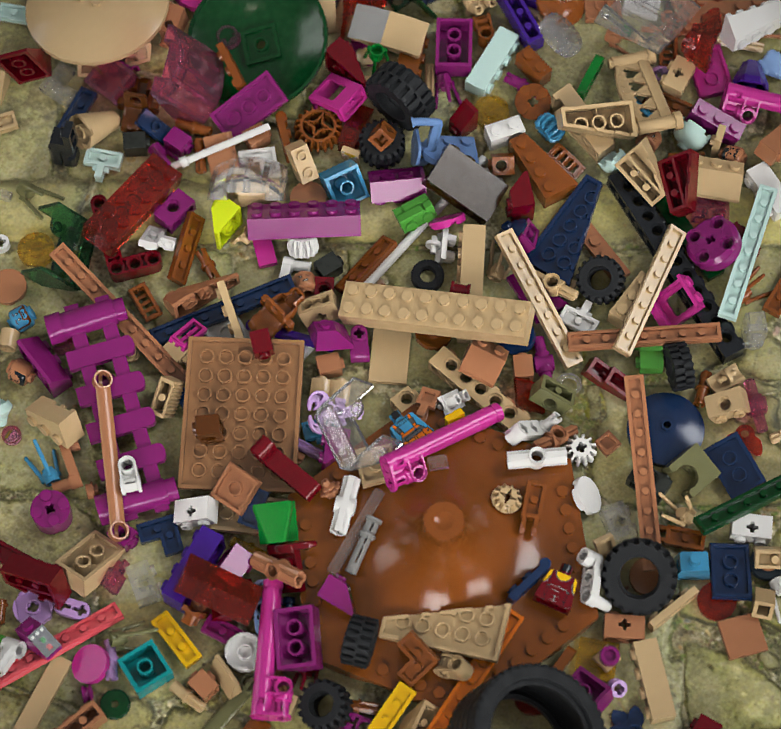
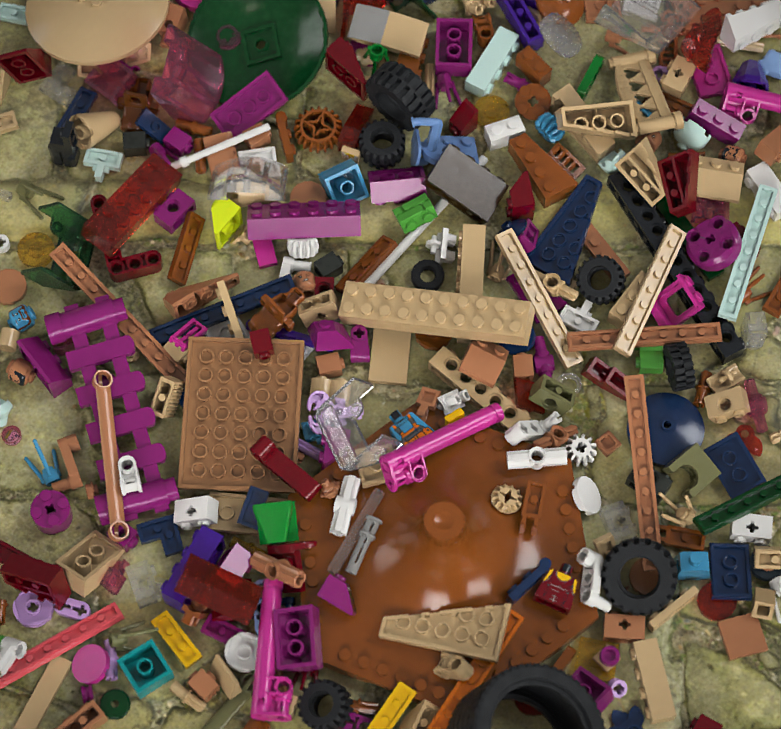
slope [15,617,63,661] -> none
tan wedge [25,395,85,449] -> none
dark orange slope [127,281,163,323] -> none
white hinge [138,225,177,251] -> none
reddish brown brick [192,413,225,444] -> none
dark orange pin [195,248,221,280] -> none
nougat tile [210,462,263,516] -> none
dark orange plate [216,42,247,91] -> none
tan brick [284,139,319,184] -> none
dark pink window [308,73,368,123] -> none
black tyre [340,613,379,669] -> none
dark orange brick [368,119,397,152] -> none
tan brick [390,386,419,413] -> none
dark orange plate [396,630,440,688] -> none
clear tile [427,454,449,471] -> none
dark pink tile [429,212,466,230] -> none
dark red bush [449,280,471,294] -> none
dark orange brick [487,153,515,175] -> none
tan plate [709,124,726,158] -> none

